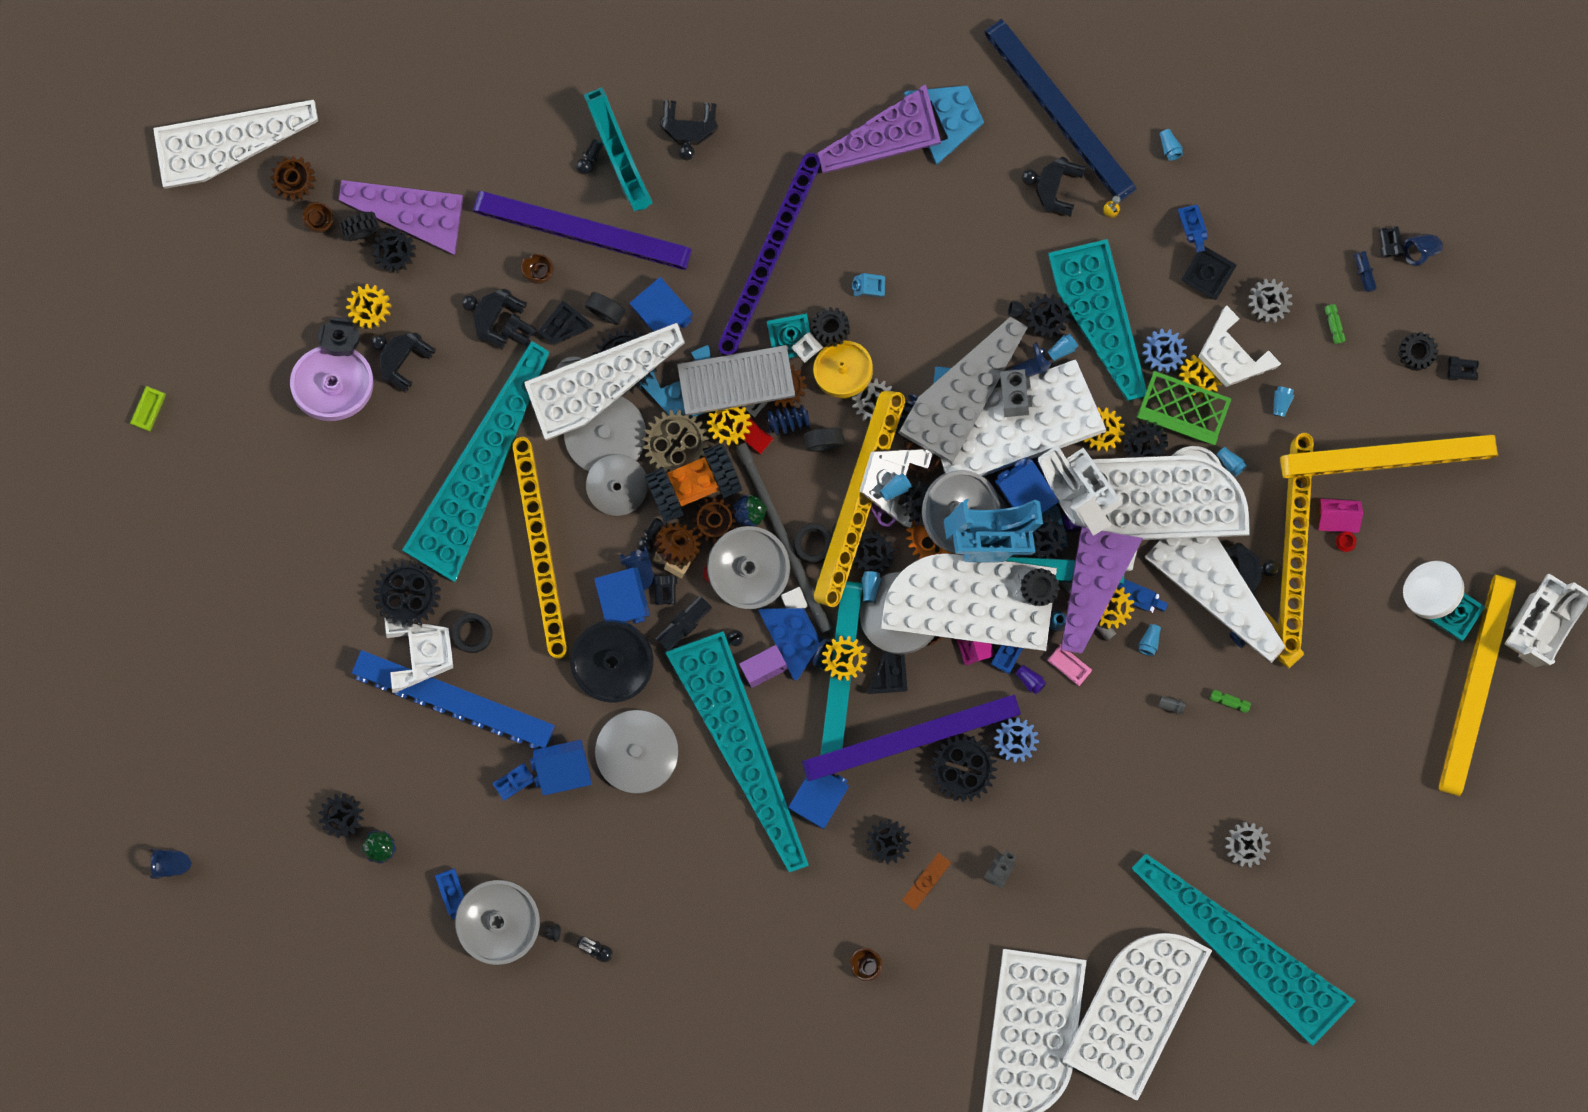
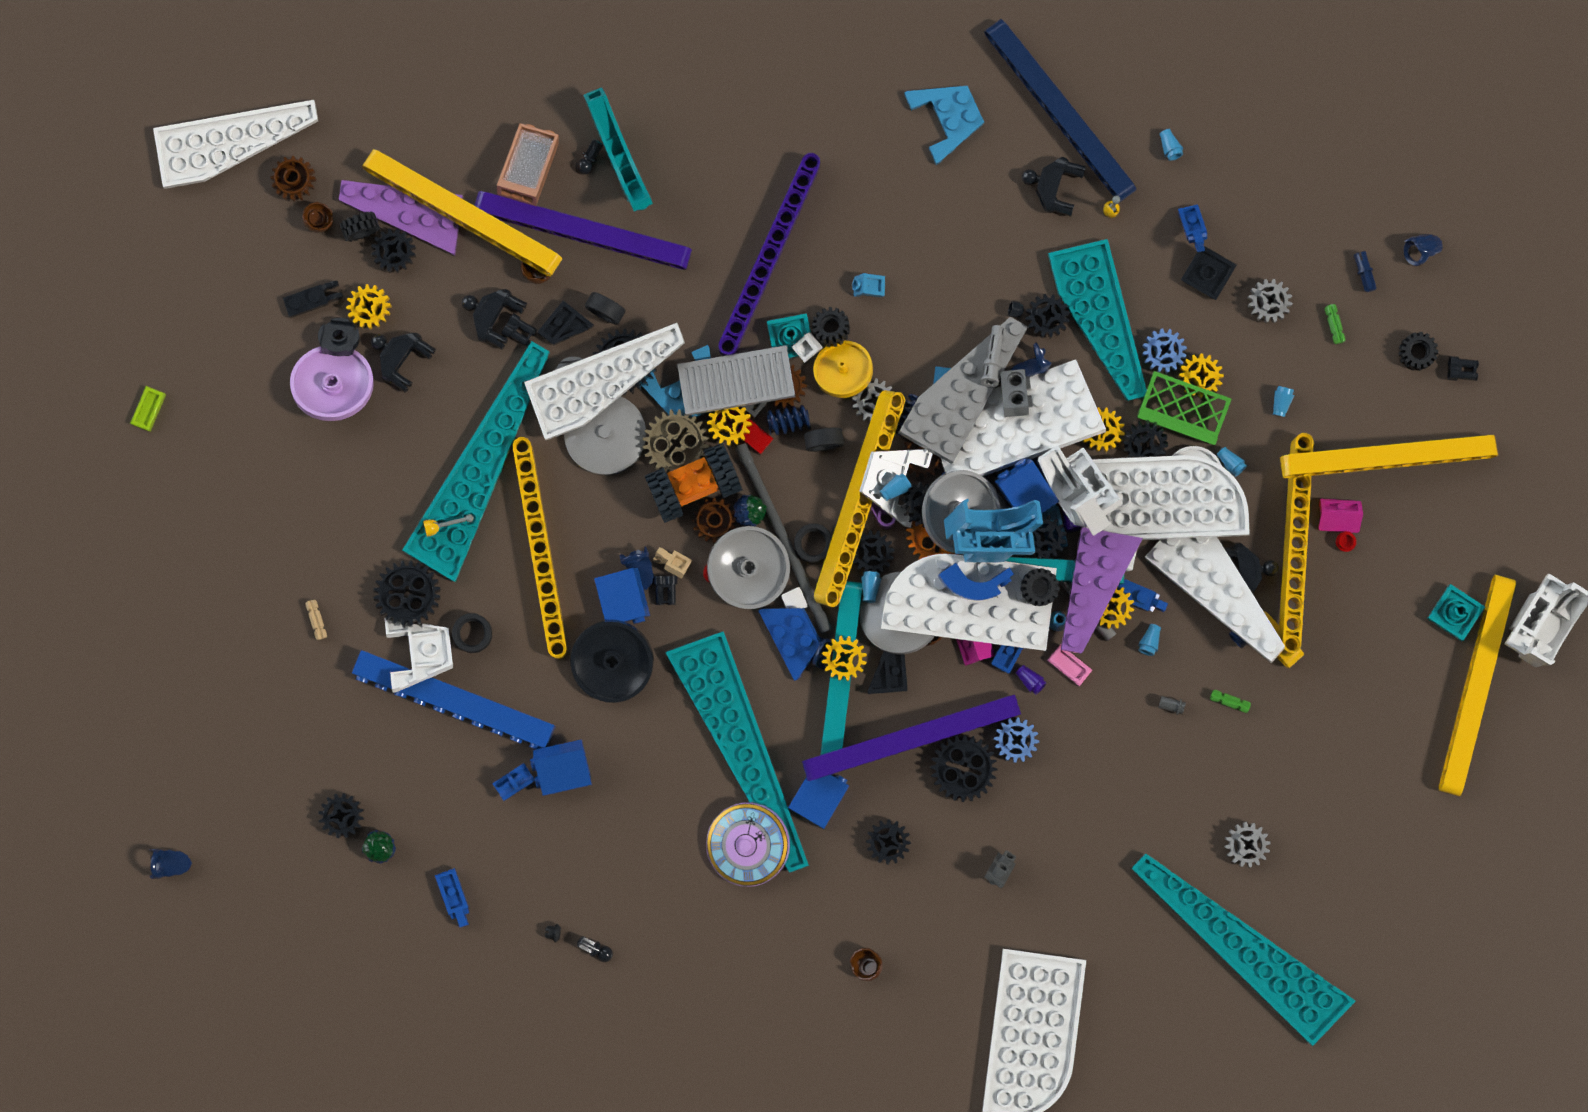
light grey dish [455,880,540,965] -> none
light grey dish [586,454,648,516] -> none
light grey dish [595,710,678,793] -> none
blue brick [629,277,693,332] -> none
black axle [637,518,664,552] -> none
reddish brown gear [654,523,701,566] -> none
black piece [656,596,712,651] -> none
black connector [659,100,718,161] -> none
black hinge [727,630,744,647] -> none
medium lavender hinge [739,645,788,688] -> none
medium lavender wing [818,84,941,174] -> none
dark orange piece [902,853,951,910] -> none
dark azure cone [1047,333,1079,361] -> none
white plate [1062,933,1212,1101] -> none
white wing [1198,306,1281,387] -> none
black piece [1379,226,1406,258] -> none
white piece [1403,561,1464,619] -> none
none -> black hinge [283,280,343,318]
none -> tan axle [305,600,327,640]
none -> yellow beam [362,149,562,277]
none -> hinge [423,514,474,537]
none -> window [497,123,559,206]
none -> dish [706,802,790,886]
none -> blue arch [937,563,1014,601]
none -> light grey pin [980,325,1005,387]

